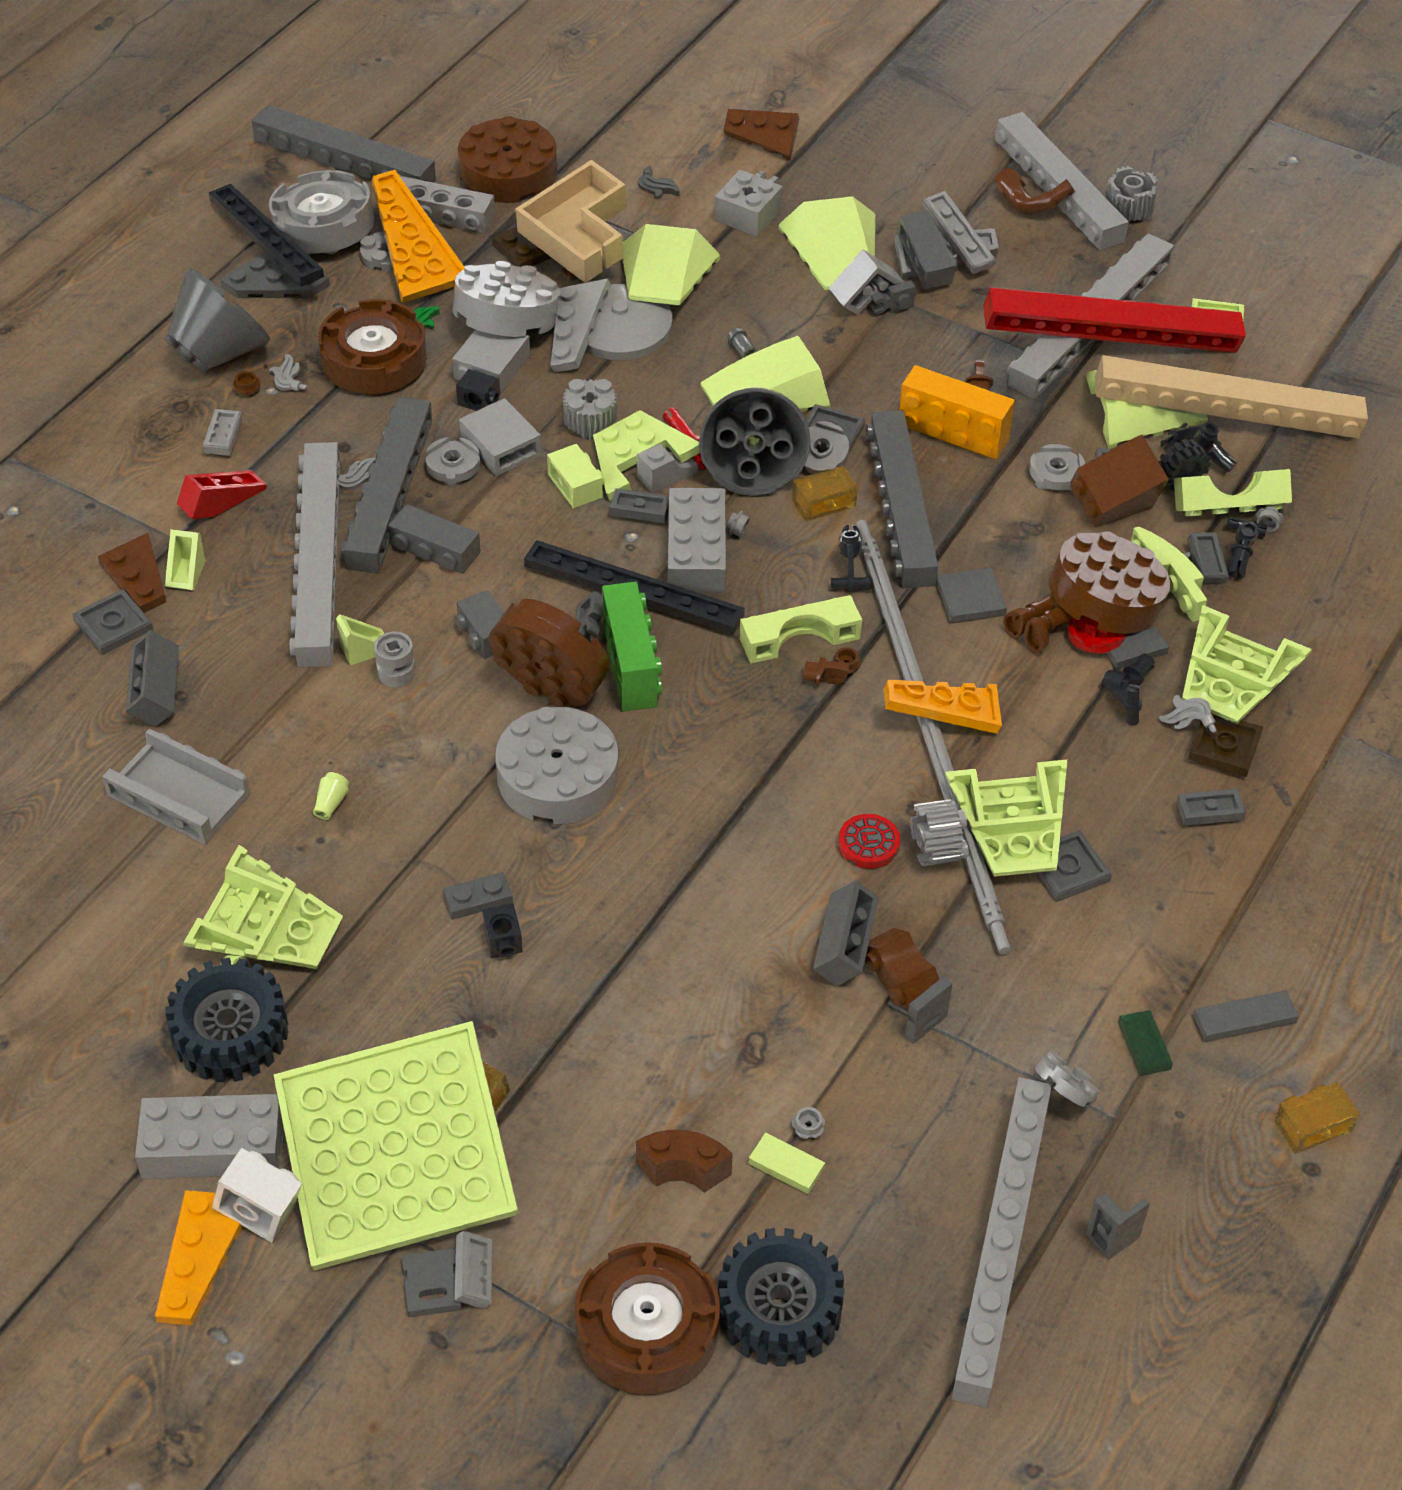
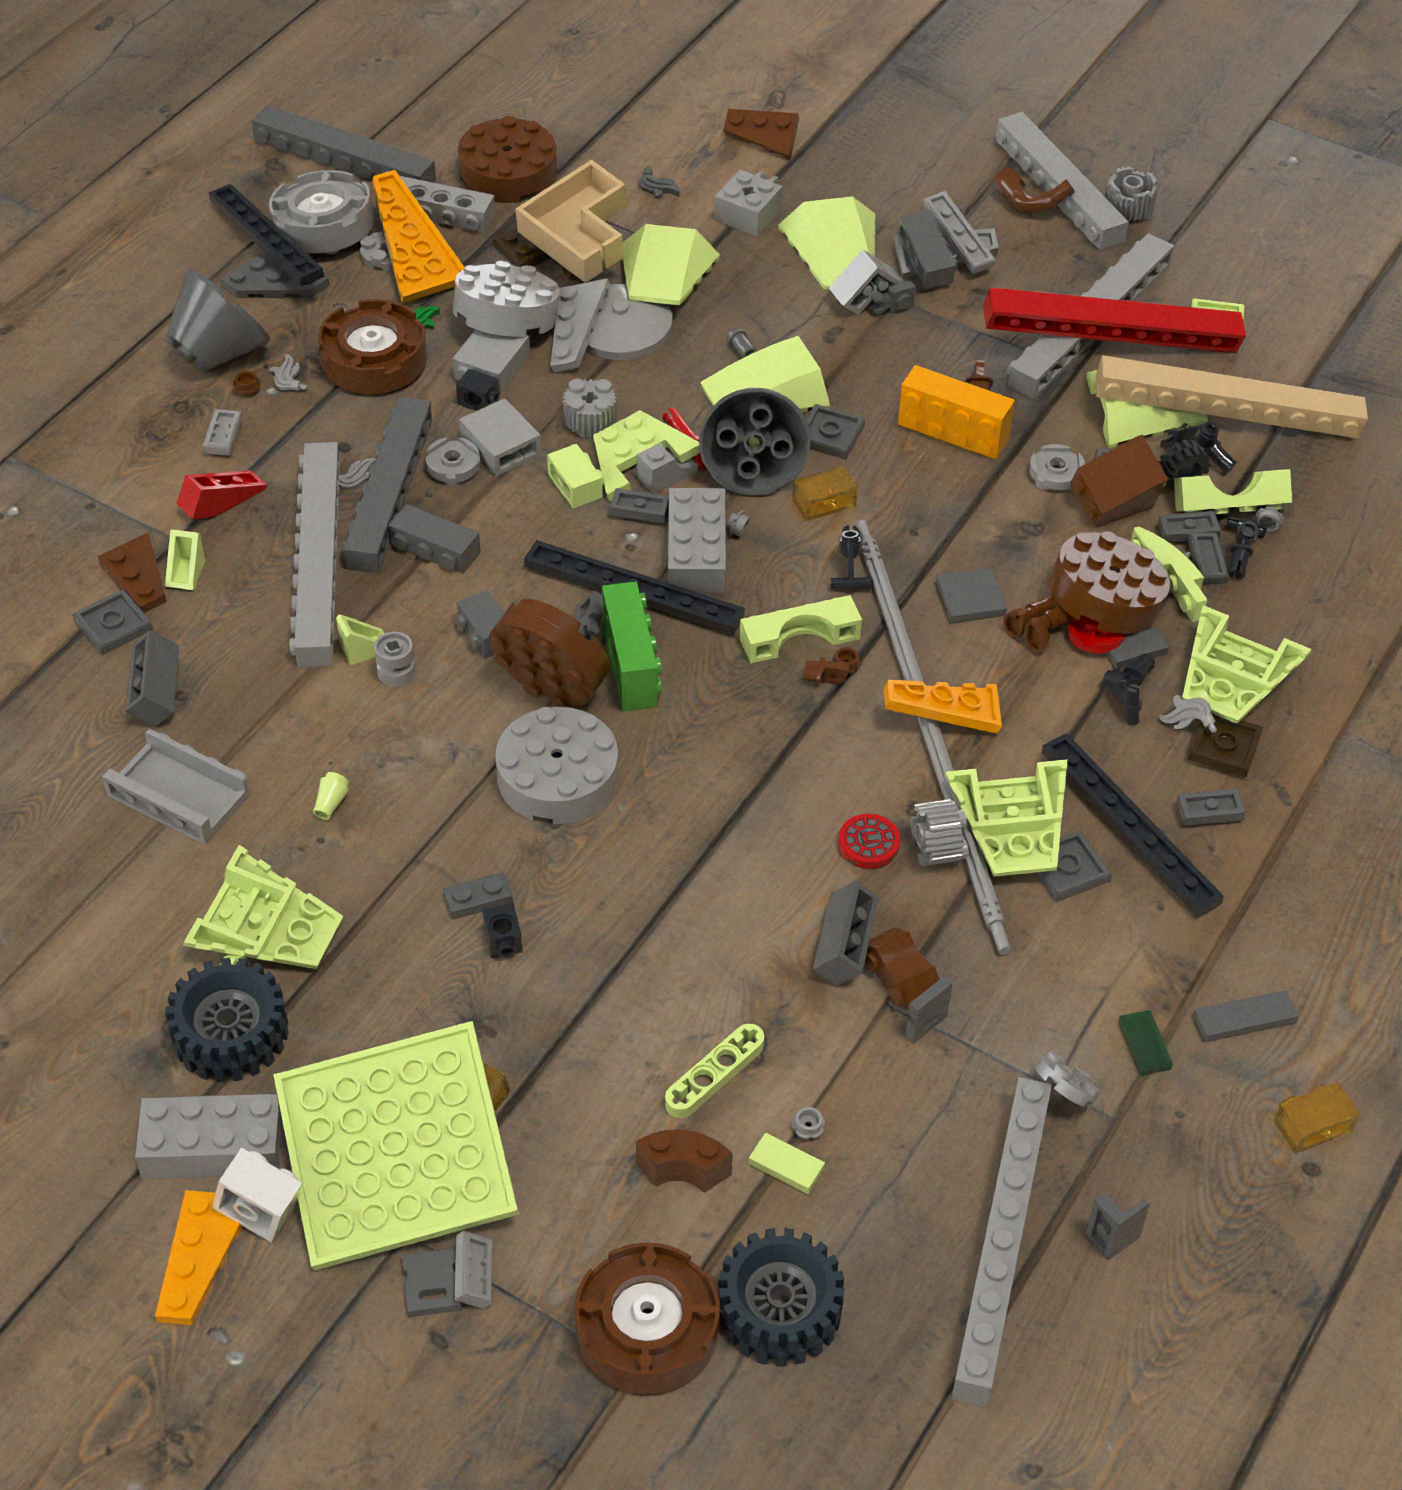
light grey plate [803,421,850,476] -> none
dark grey brick [866,410,938,588] -> none
none -> yellowish green beam [665,1024,764,1119]
none -> black plate [1041,733,1224,917]
none -> dark grey plate [1158,511,1221,542]

